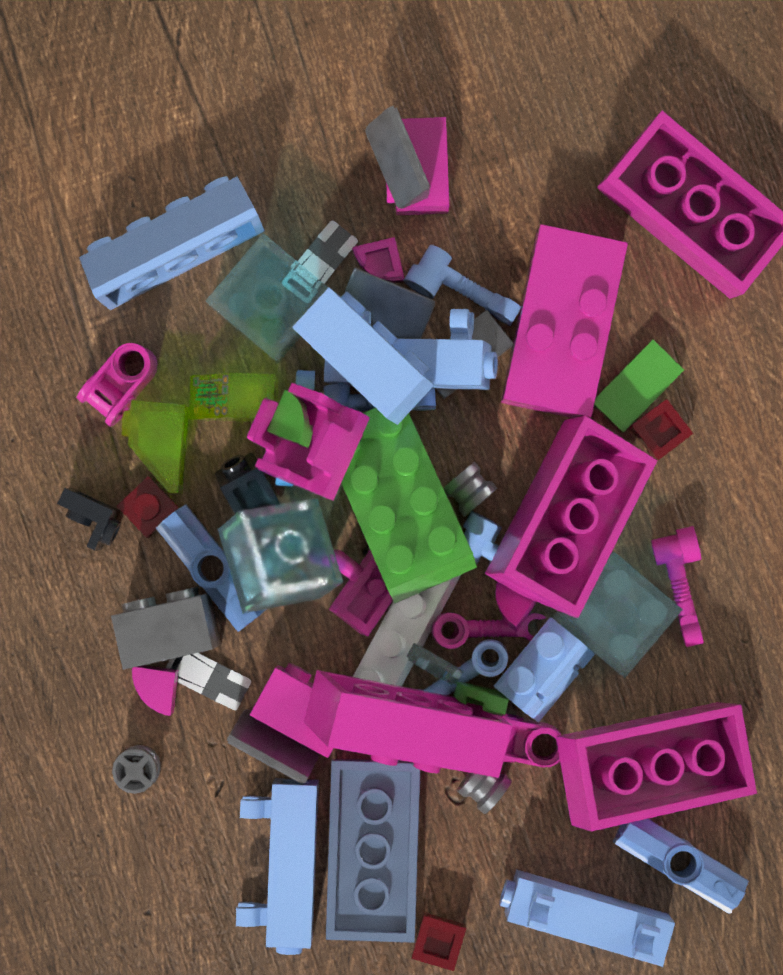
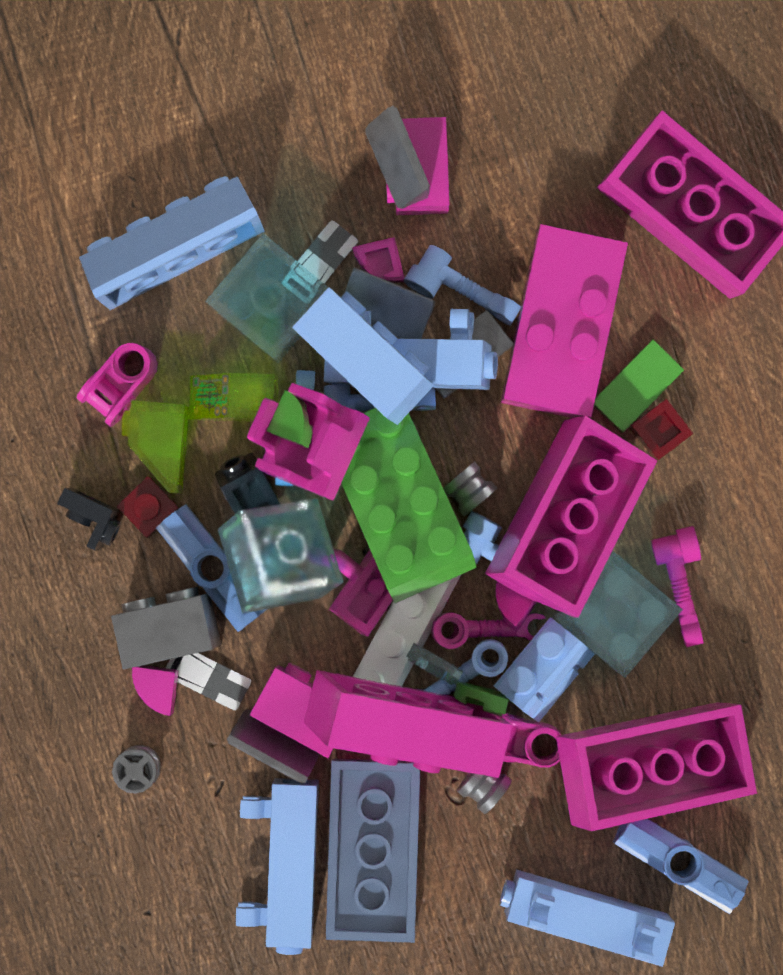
dark red plate [411,912,467,971] -> none

